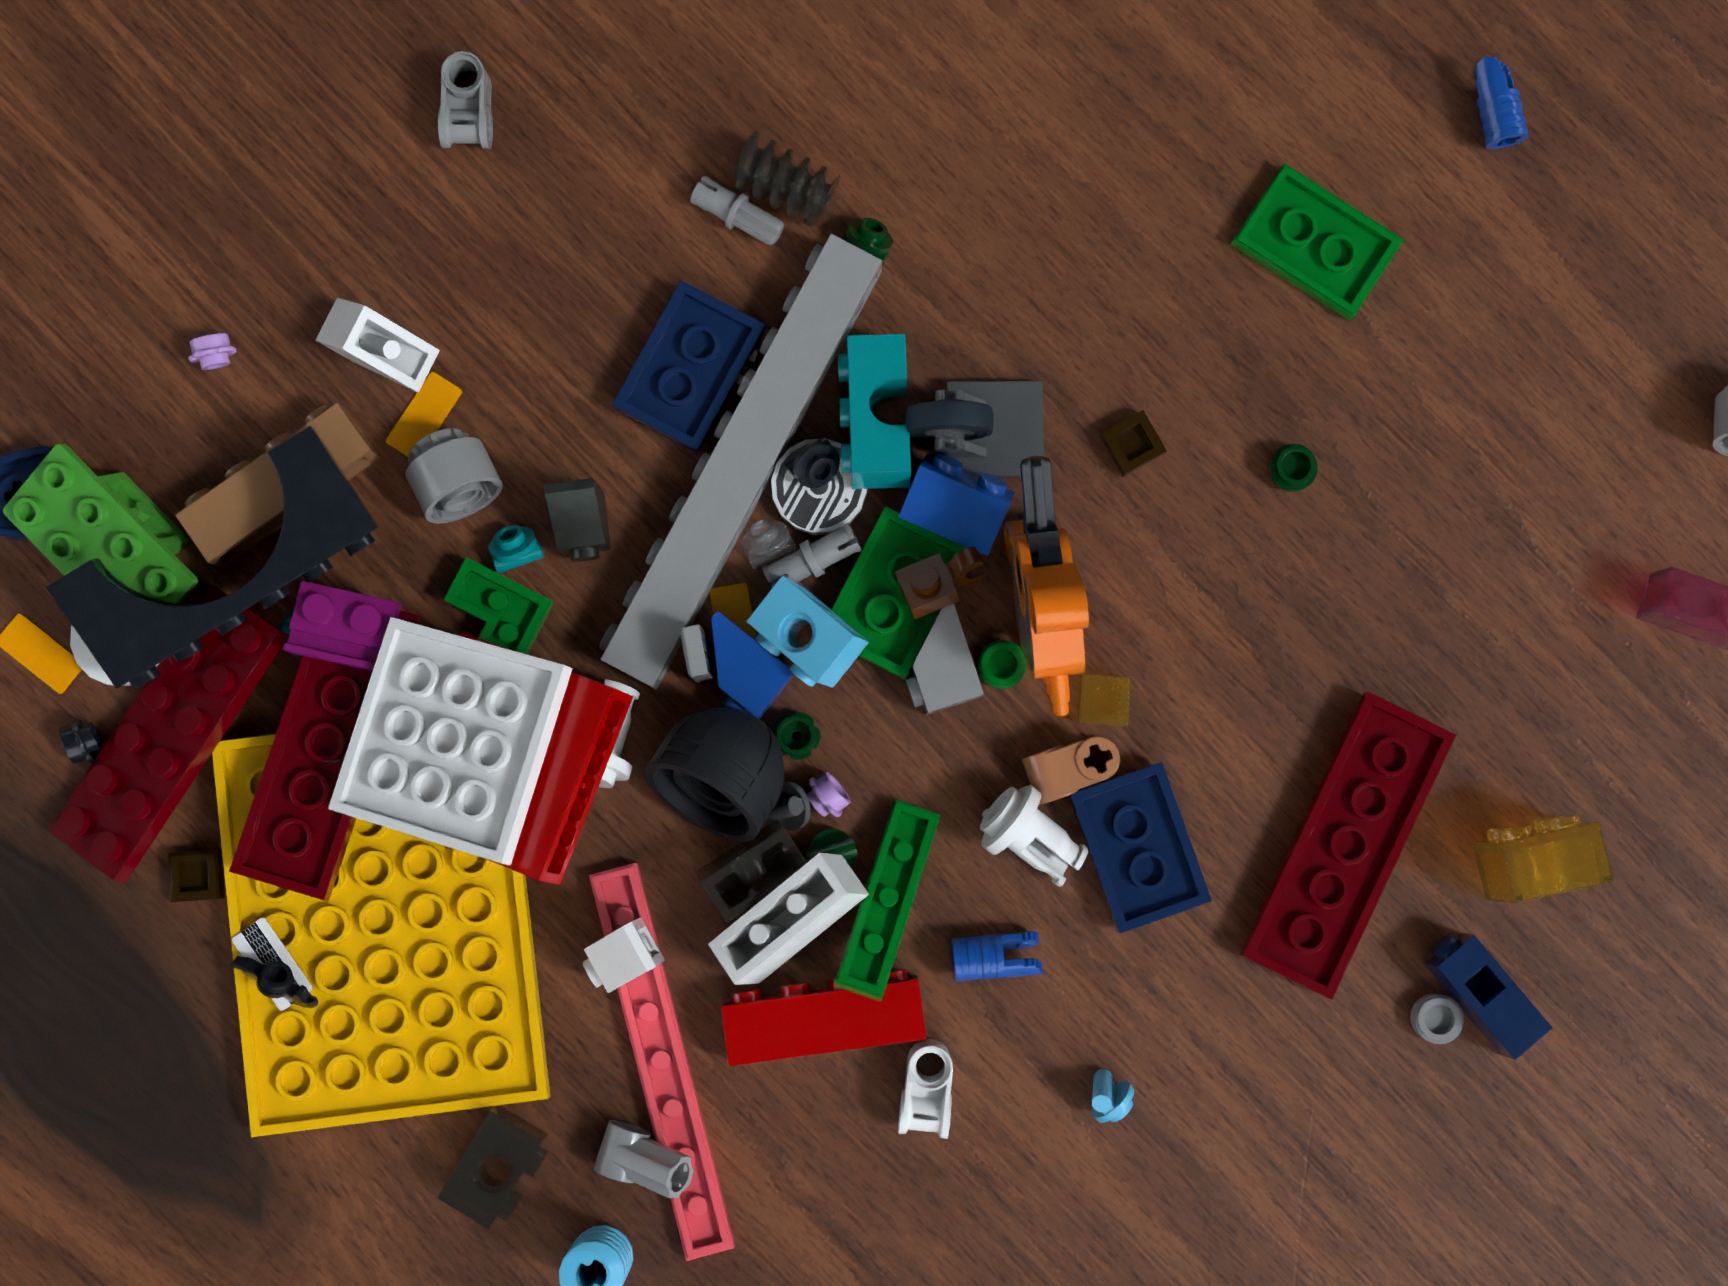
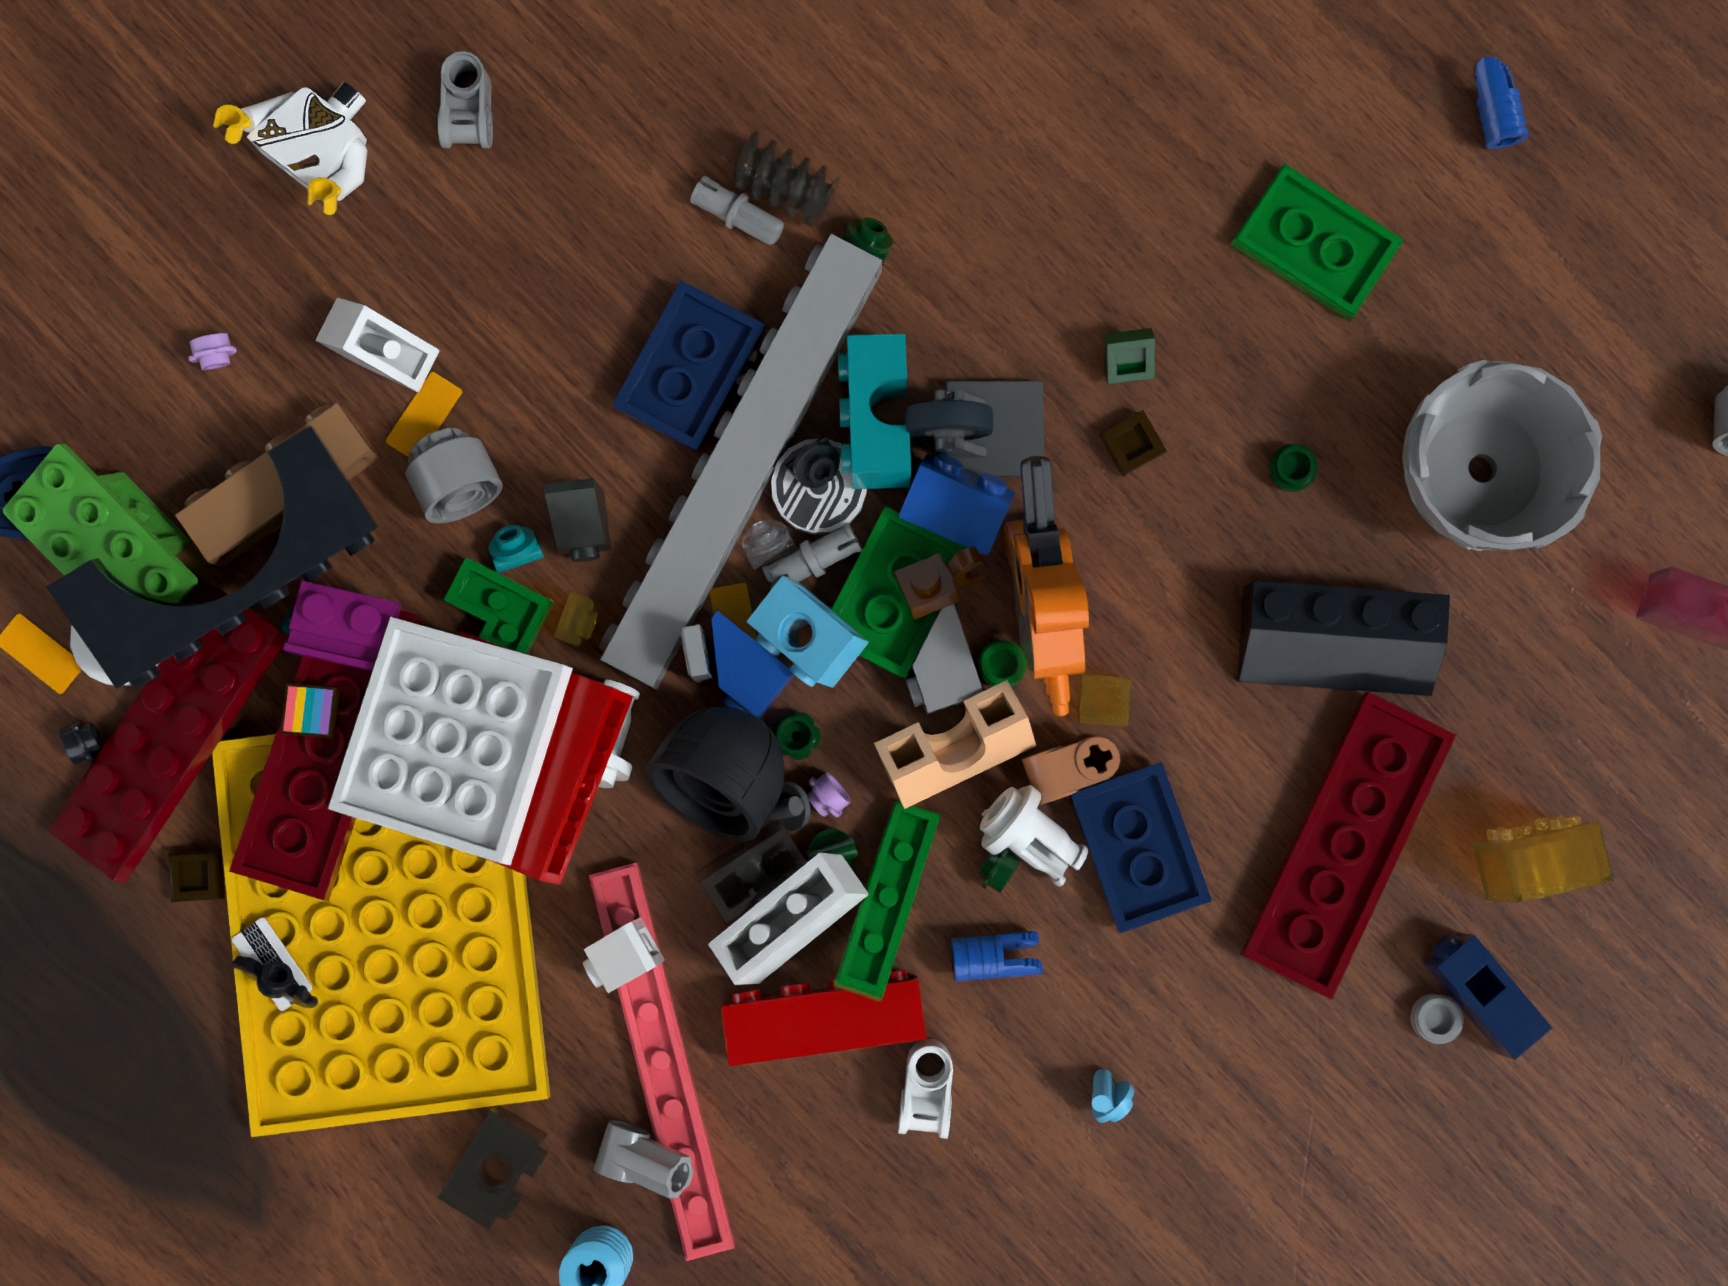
none -> white torso [213,82,367,215]
none -> tile [280,684,340,739]
none -> clear yellow plate [554,591,598,647]
none -> light nougat arch [874,680,1036,809]
none -> dark green plate [978,848,1021,893]
none -> dark green plate [1104,328,1155,385]
none -> black slope [1237,580,1450,696]
none -> light grey piece [1402,360,1602,552]

